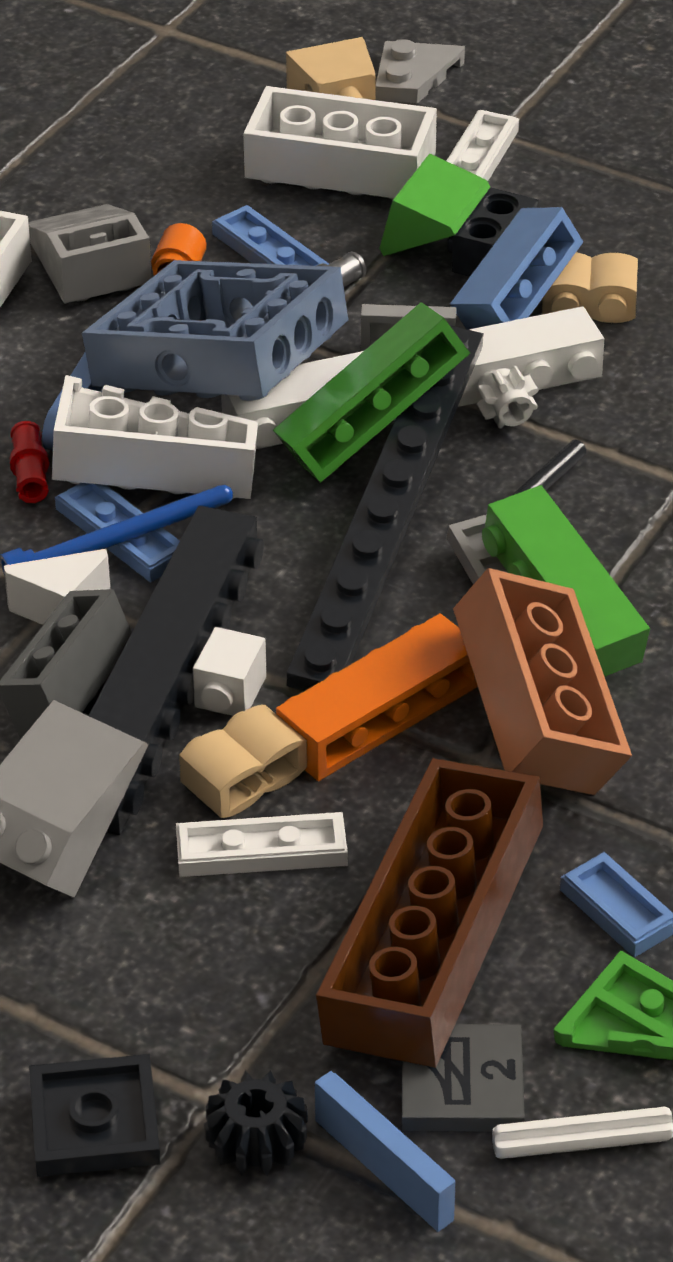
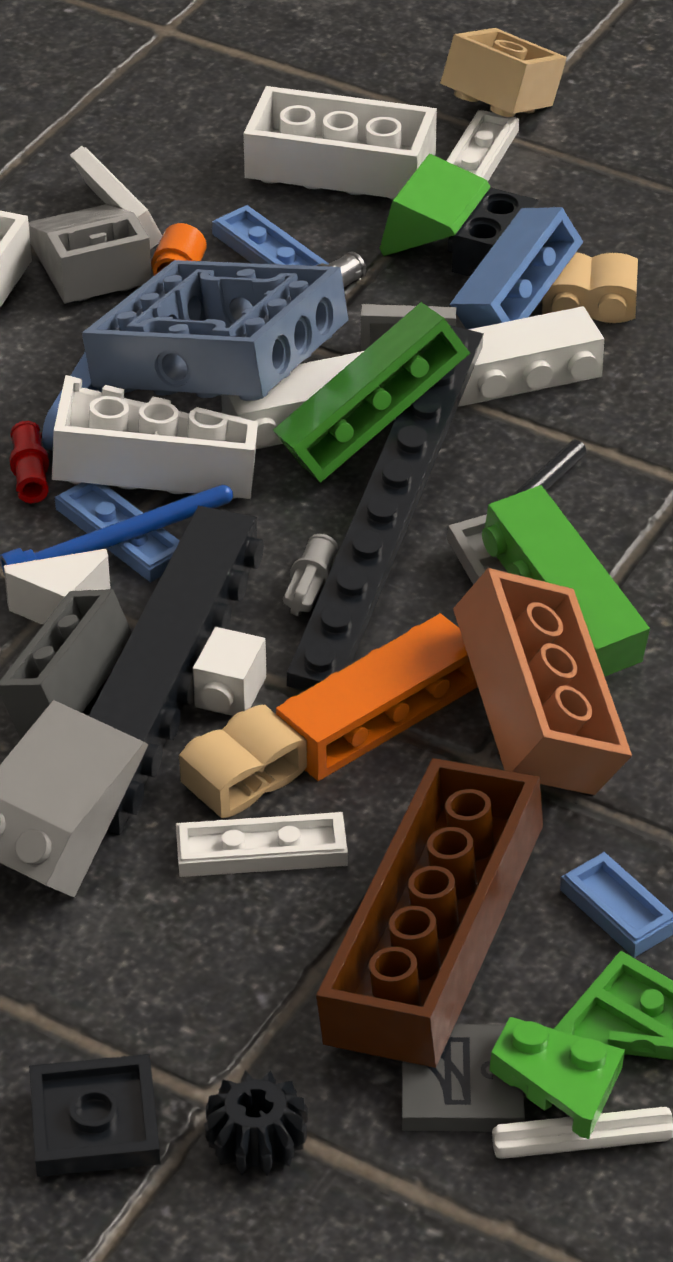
tan torso [286,37,376,100] -> none
medium blue tile [315,1071,455,1232] -> none
light grey wing [375,39,465,104] -> none
white gear [477,366,539,428] -> none
none -> white tile [70,146,162,250]
none -> light grey axle [283,534,338,616]
none -> tan brick [440,28,567,117]
none -> bright green wing [489,1017,625,1139]

